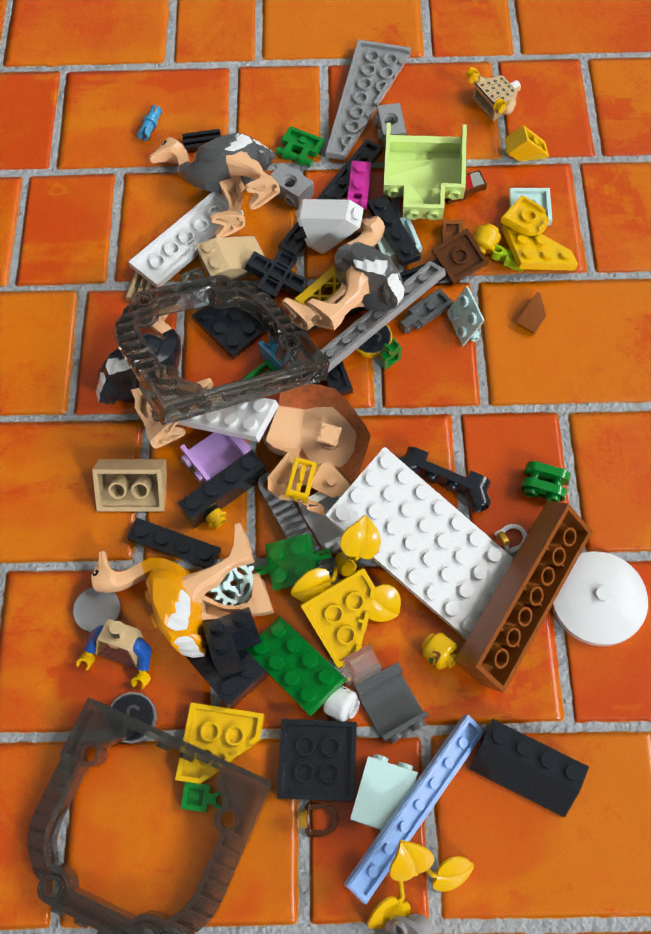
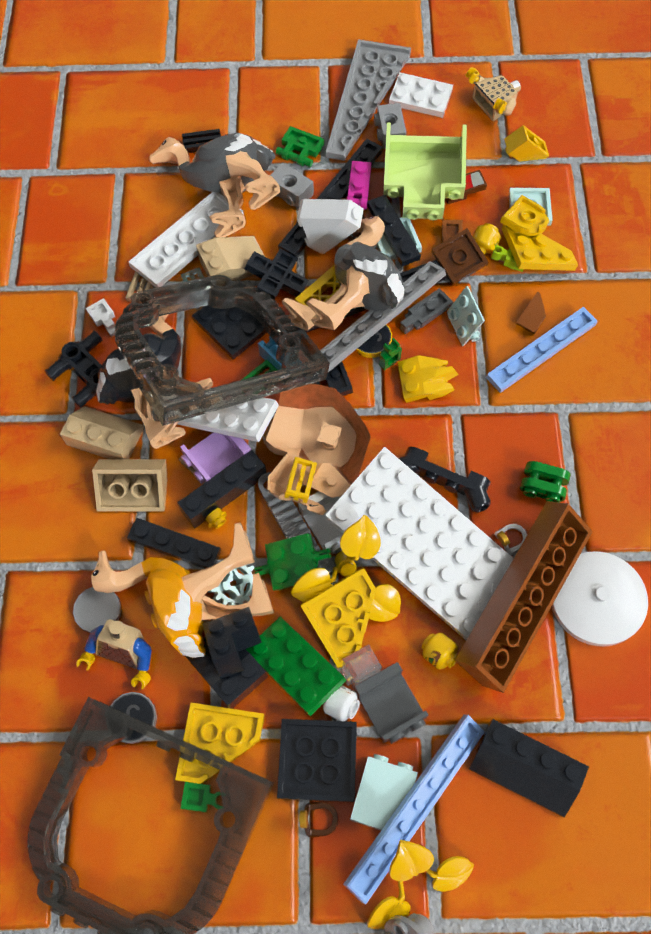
dark azure pin [137,105,162,141] -> none
none -> black piece [45,331,103,408]
none -> tan slope [60,406,144,459]
none -> white plate [86,298,119,337]
none -> white plate [389,73,453,118]
none -> yellow plate [398,355,459,403]
none -> light blue plate [486,307,598,393]

